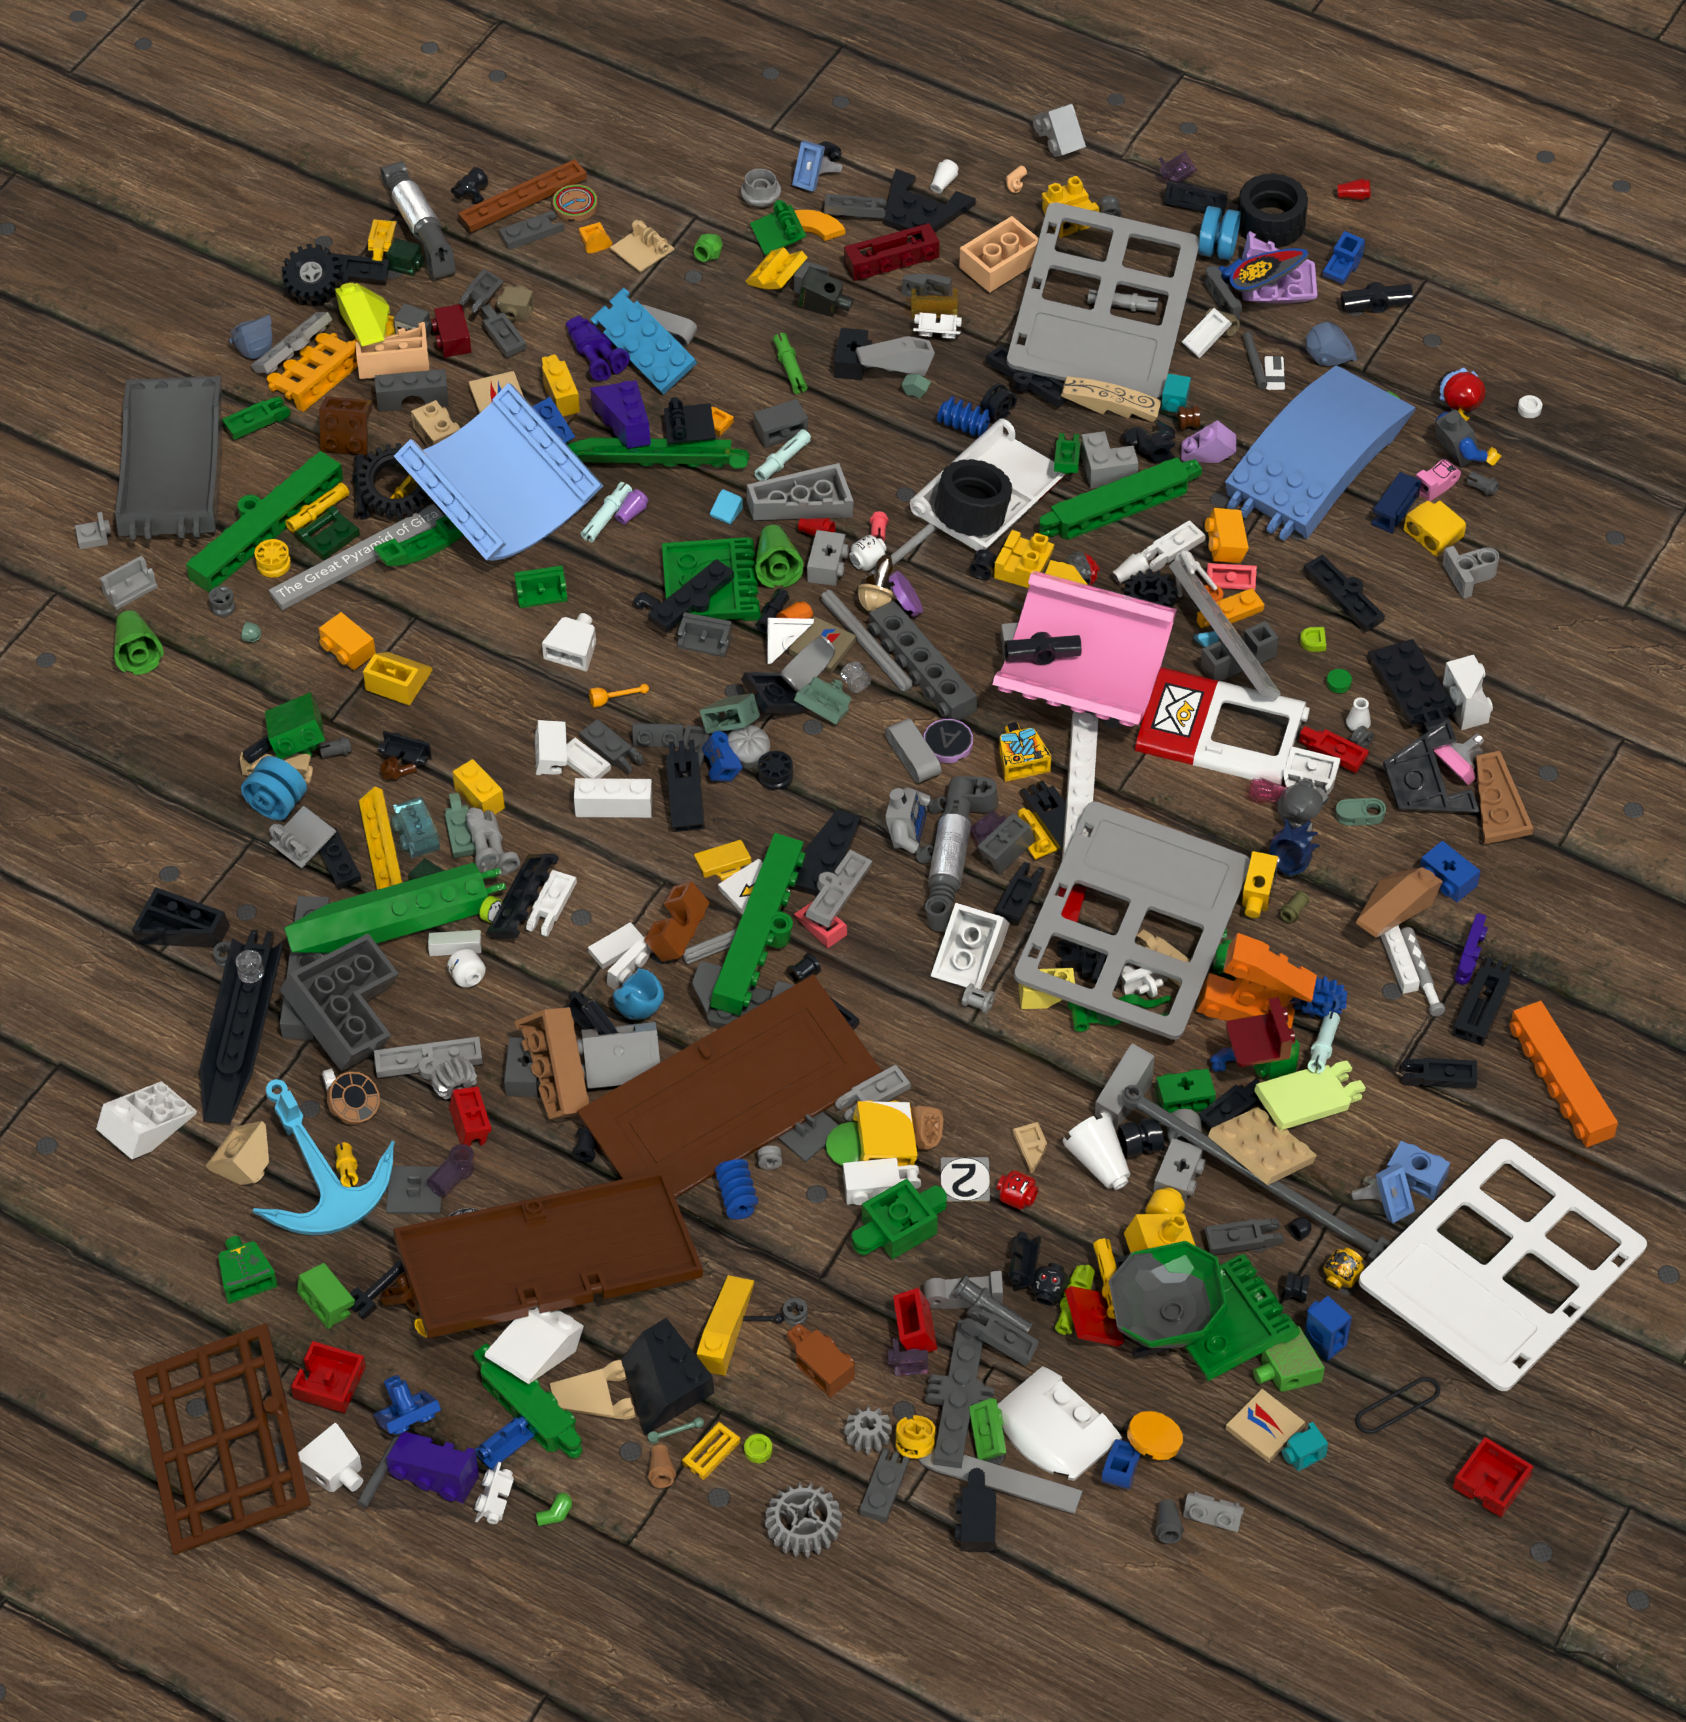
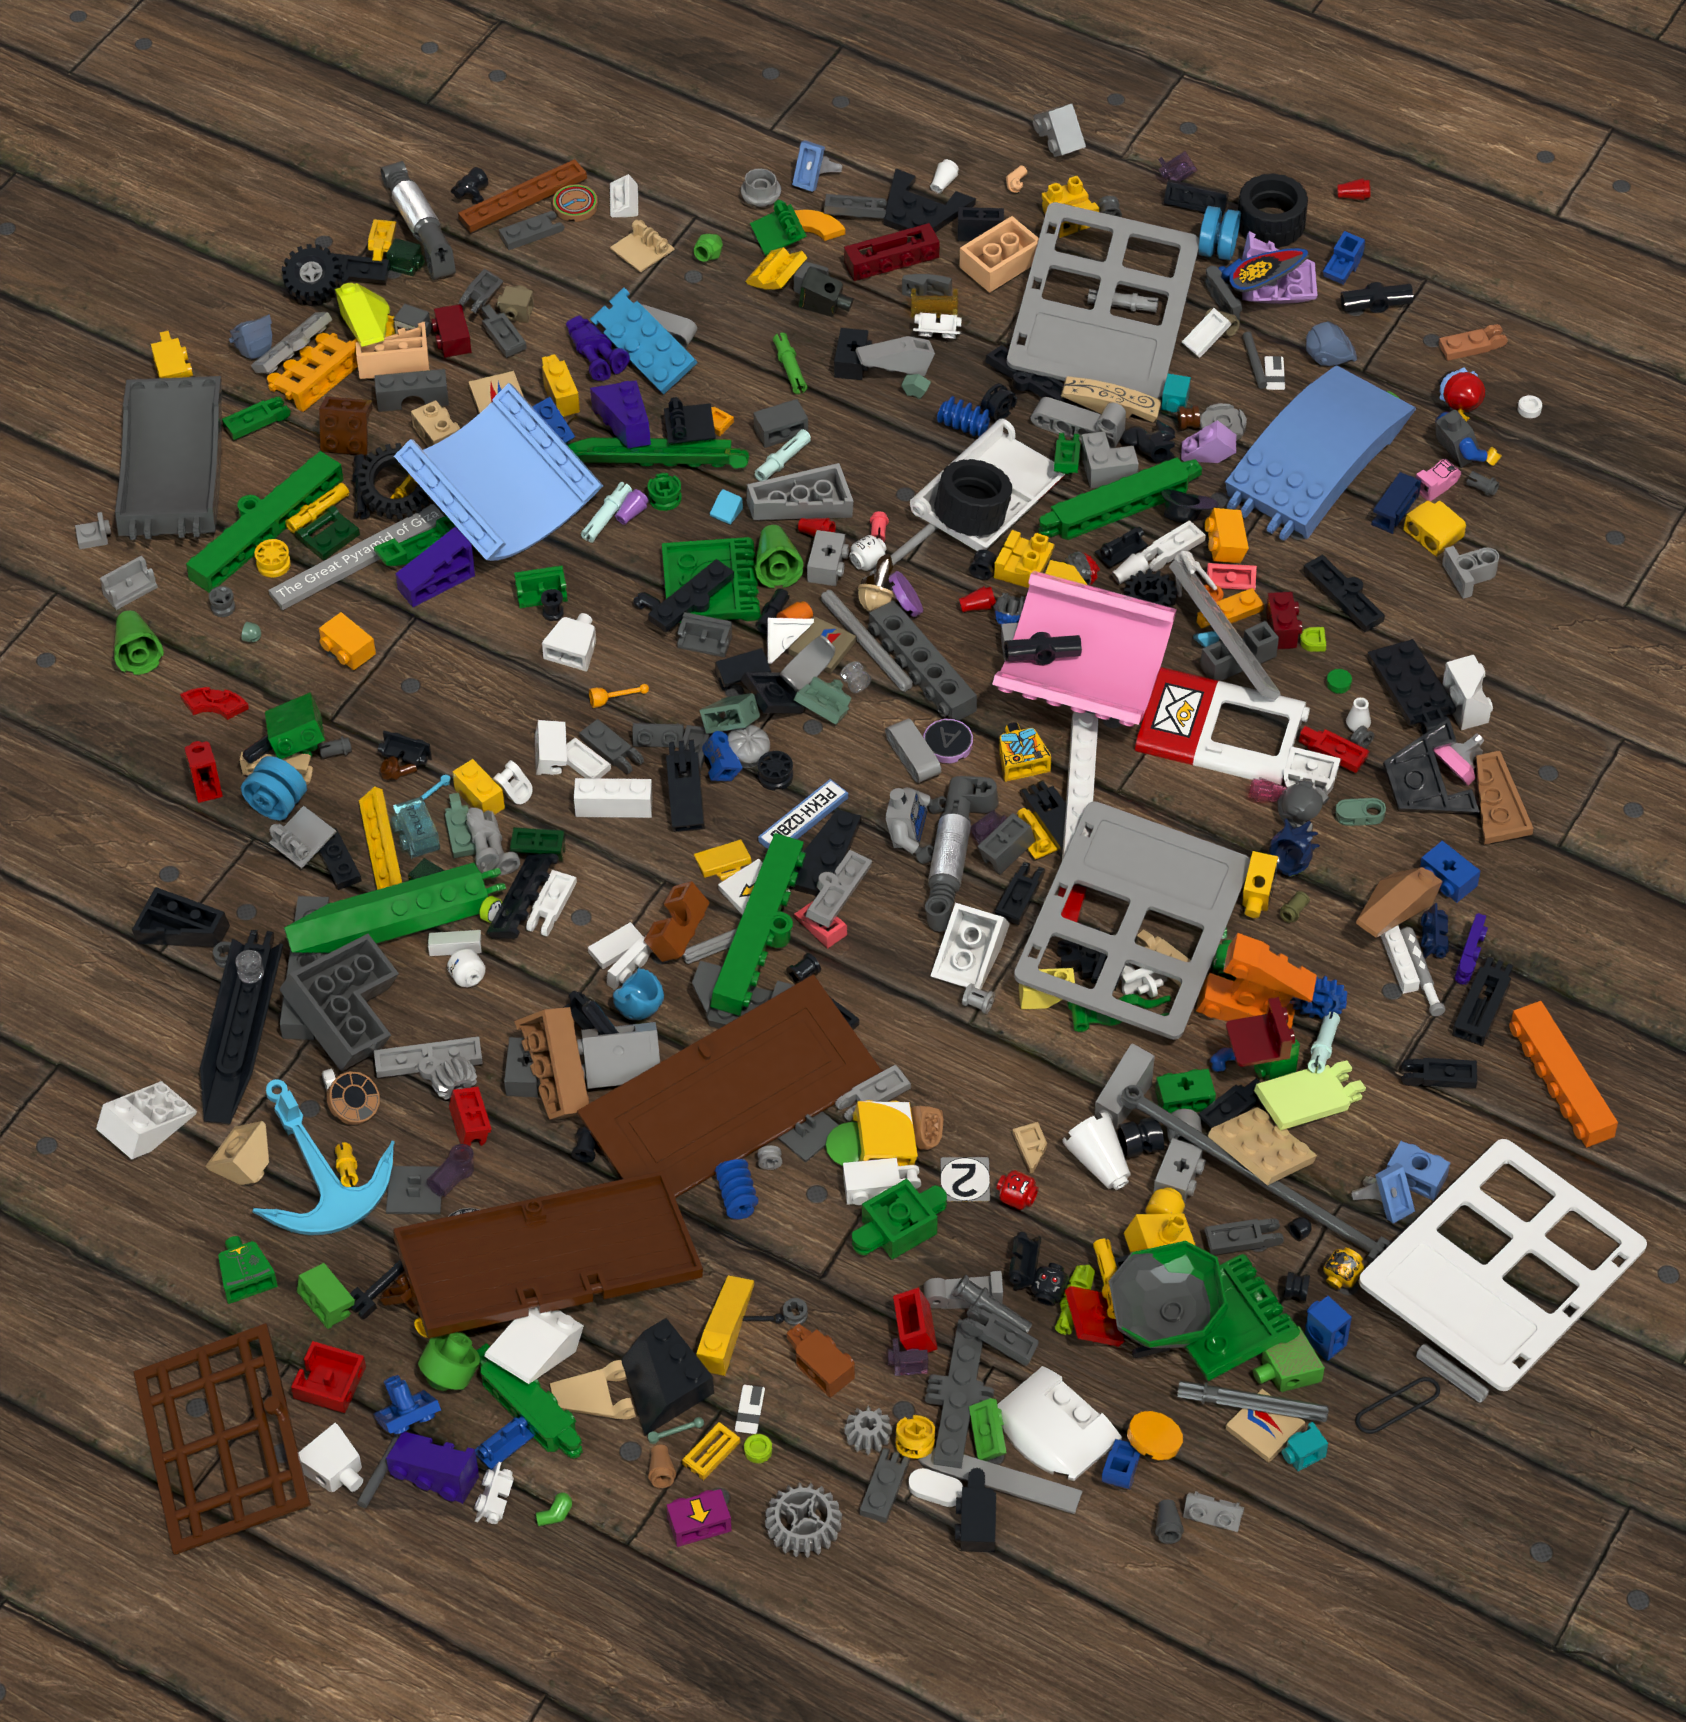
yellow slope [363,652,433,706] -> none
light orange tile [579,222,613,253] -> none
black arm [818,141,842,161] -> none
red piece [1453,1437,1534,1518] -> none
none -> yellow hinge [151,331,193,378]
none -> red tile [180,687,249,720]
none -> red torso [184,741,223,803]
none -> dark purple wedge [395,526,475,607]
none -> medium azure hinge [410,775,451,809]
none -> bright green piece [418,1332,480,1391]
none -> white plate [493,760,532,804]
none -> dark green hinge [510,827,566,862]
none -> black bush [541,589,564,621]
none -> white slope [610,174,638,218]
none -> green wheel [647,473,682,511]
none -> magenta brick [666,1489,732,1547]
none -> black hinge [715,648,771,691]
none -> white sticker [735,1385,765,1434]
none -> tile [758,779,848,849]
none -> white tile [909,1468,963,1507]
none -> black hinge [957,207,1004,241]
none -> red cone [959,586,996,612]
none -> dark grey piece [994,593,1026,626]
none -> light grey beam [1030,397,1126,449]
none -> black hinge [1095,527,1148,568]
none -> black piece [1161,489,1219,523]
none -> dark grey axle [1177,1381,1329,1422]
none -> light grey tile [1199,403,1247,441]
none -> dark red brick [1266,592,1302,649]
none -> light grey axle [1416,1344,1489,1402]
none -> dark blue hinge [1421,903,1449,959]
none -> nougat hinge [1438,324,1508,361]

